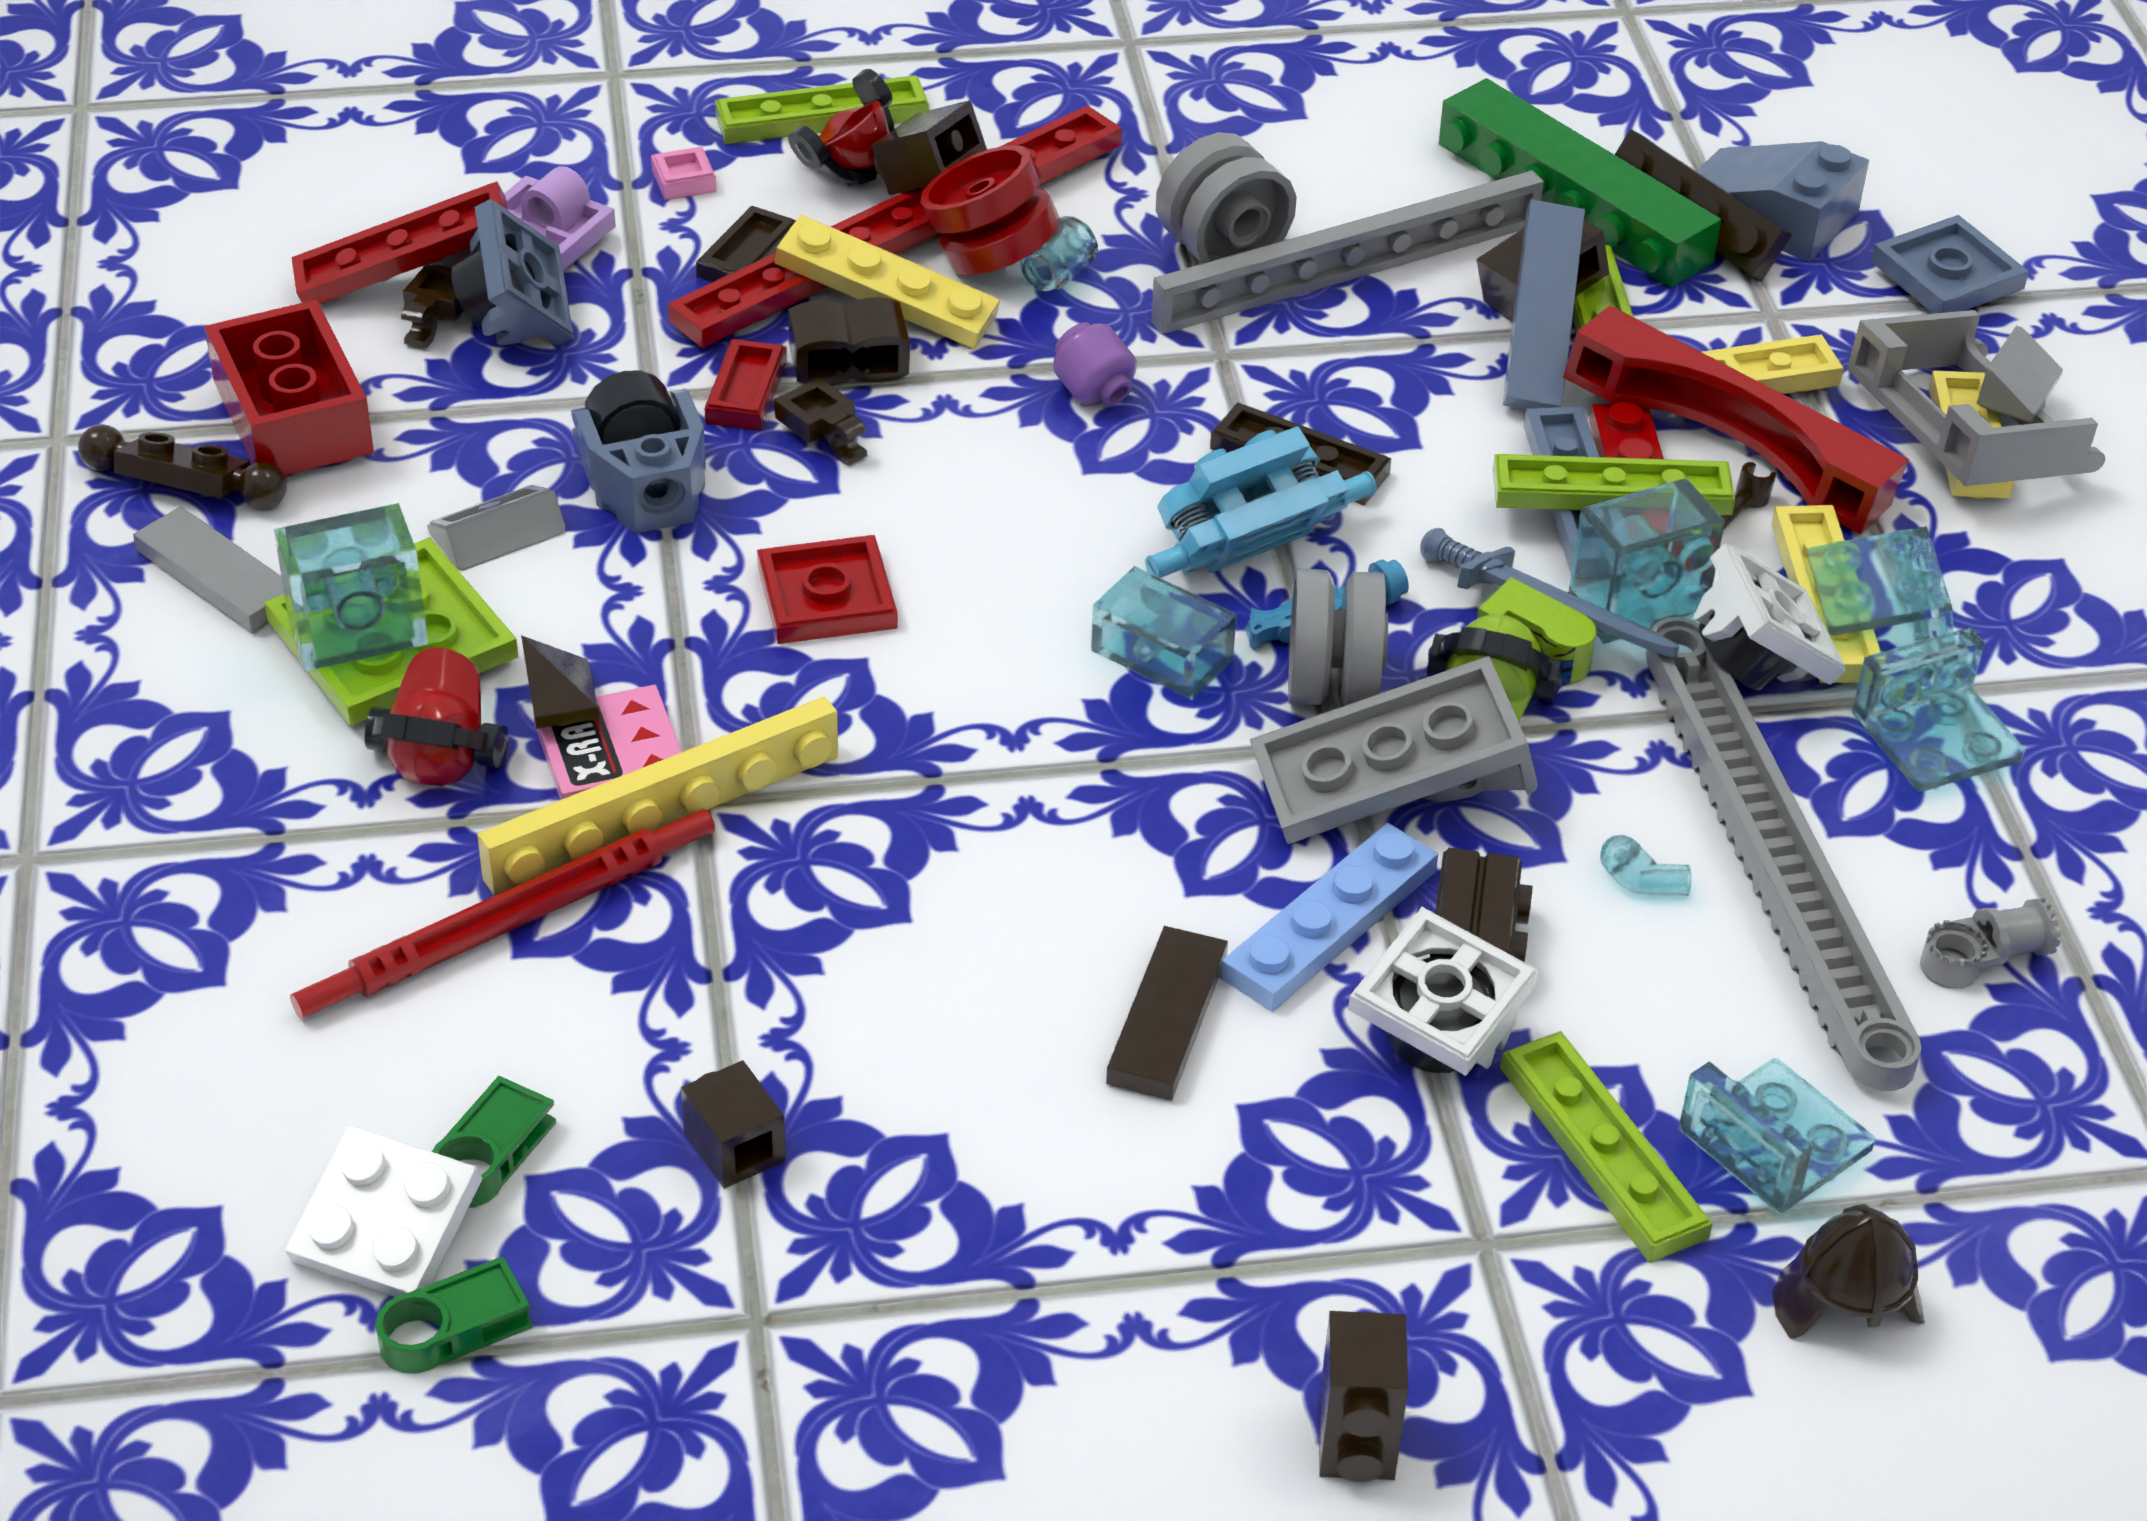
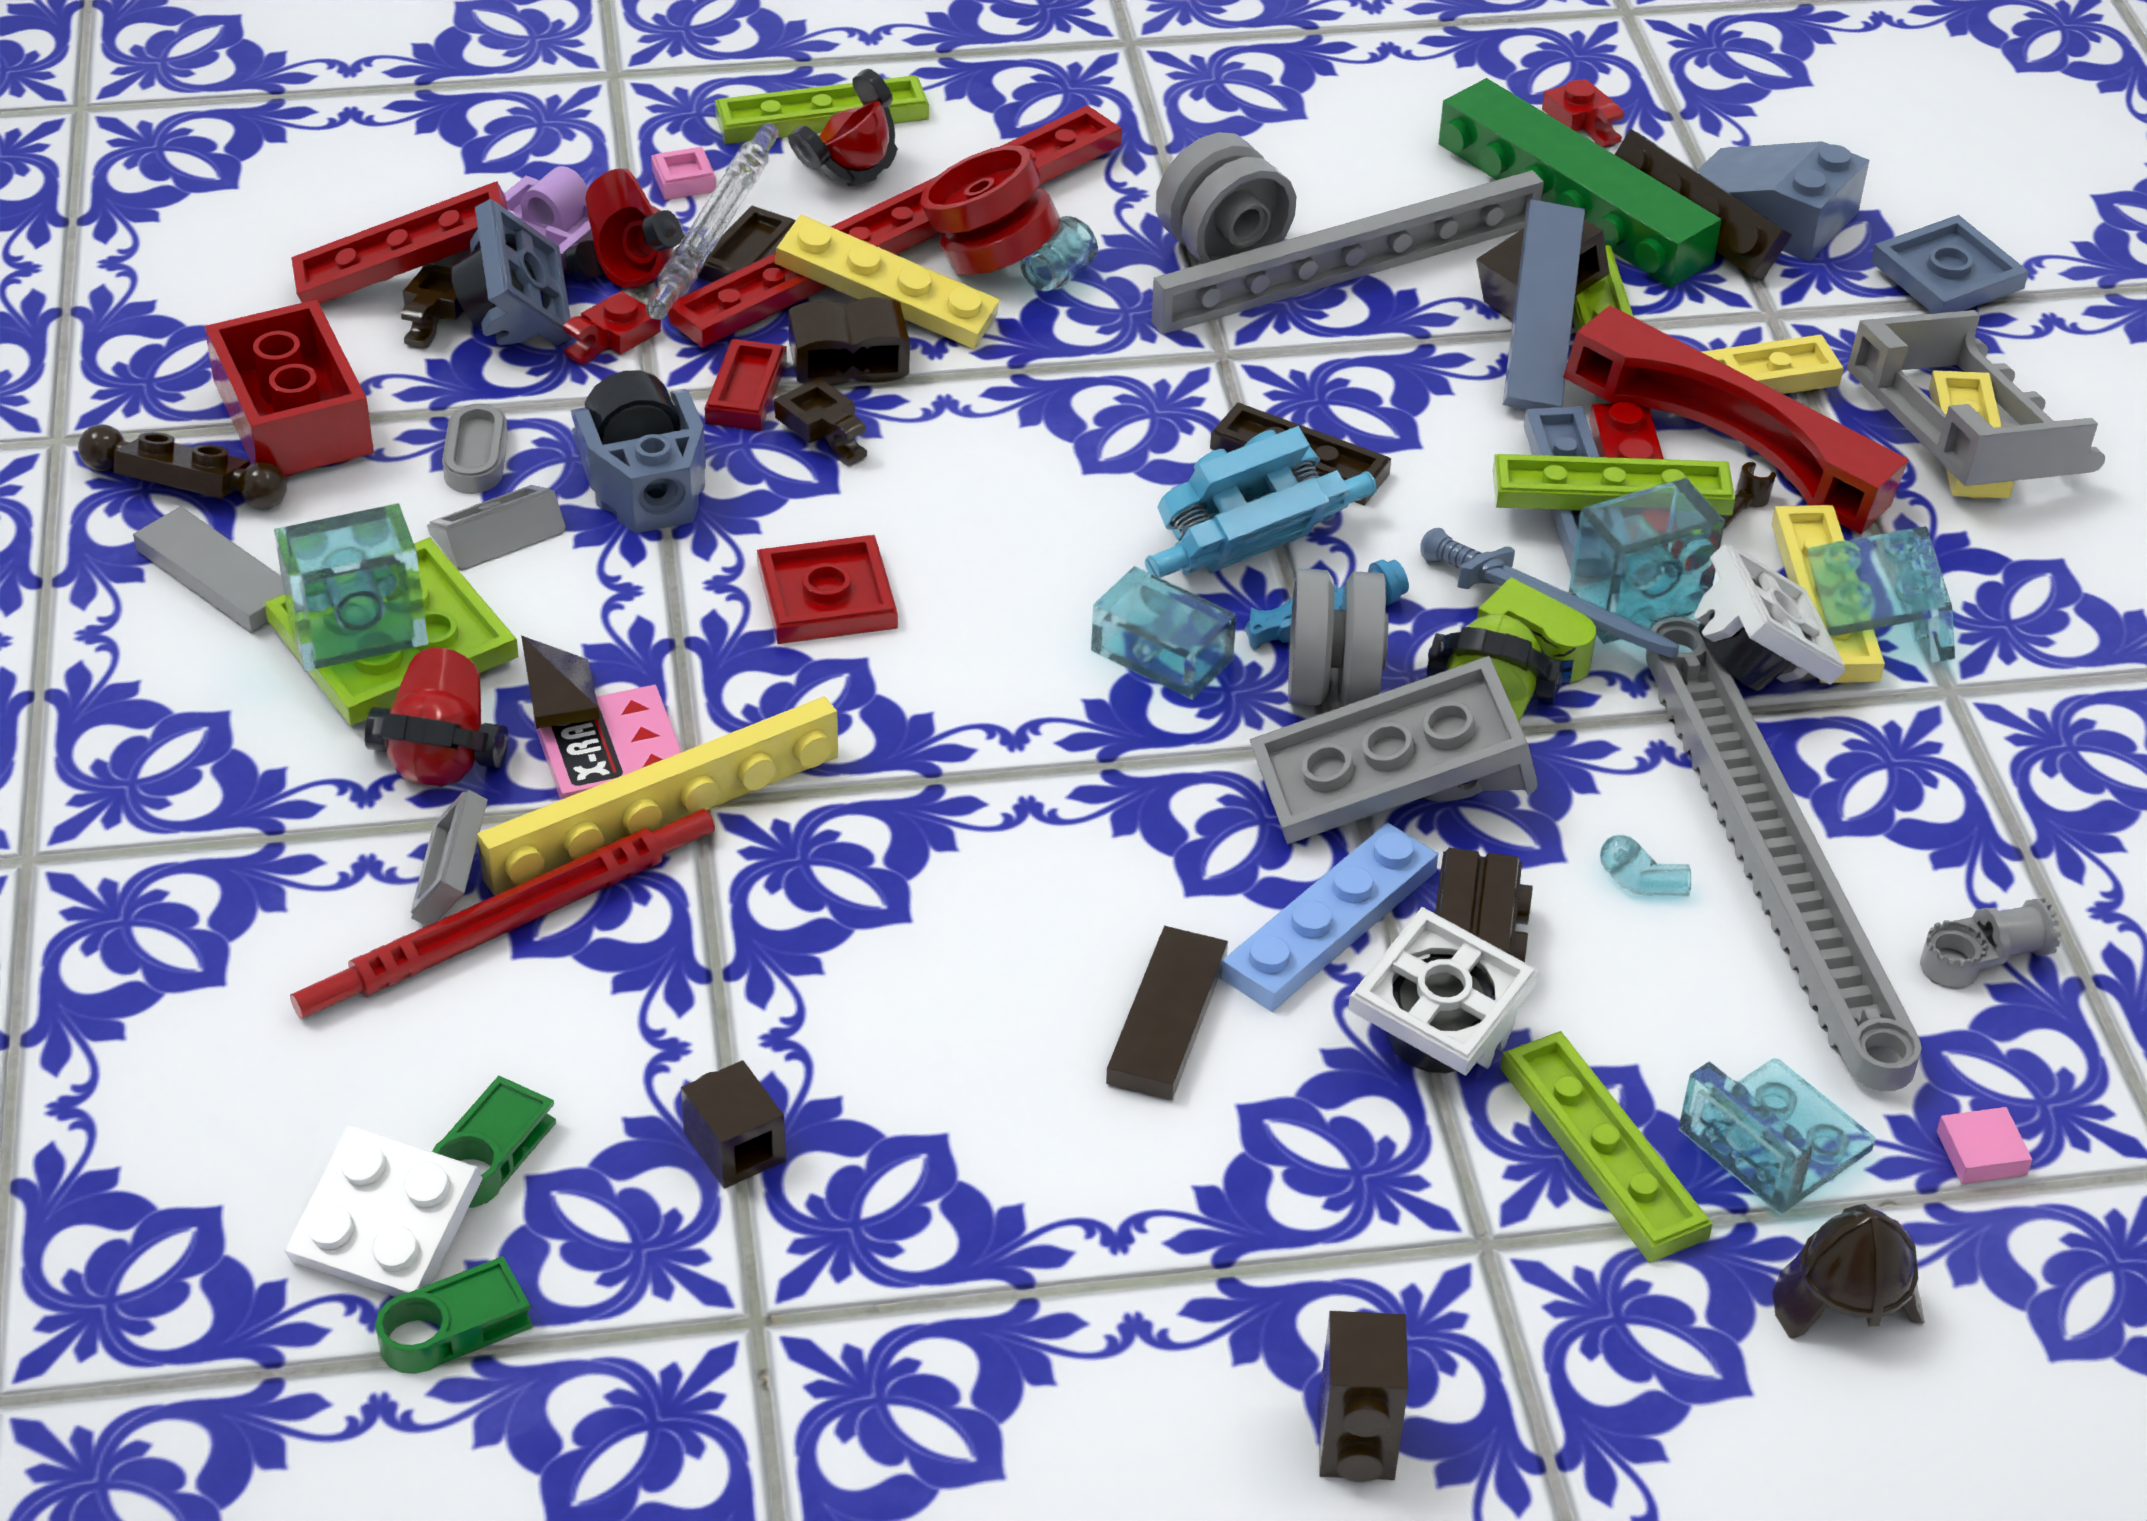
dark brown brick [872,100,987,195] -> none
medium lavender head [1053,322,1137,407] -> none
clear light blue bracket [1852,627,2025,792] -> none
light grey slope [1976,325,2063,423] -> none
none -> light grey tile [410,789,488,926]
none -> light grey tile [442,404,508,494]
none -> red plate [563,291,661,365]
none -> red cap [565,168,686,289]
none -> clear axle [646,123,779,320]
none -> red plate [1542,79,1624,147]
none -> bright pink tile [1936,1107,2032,1184]

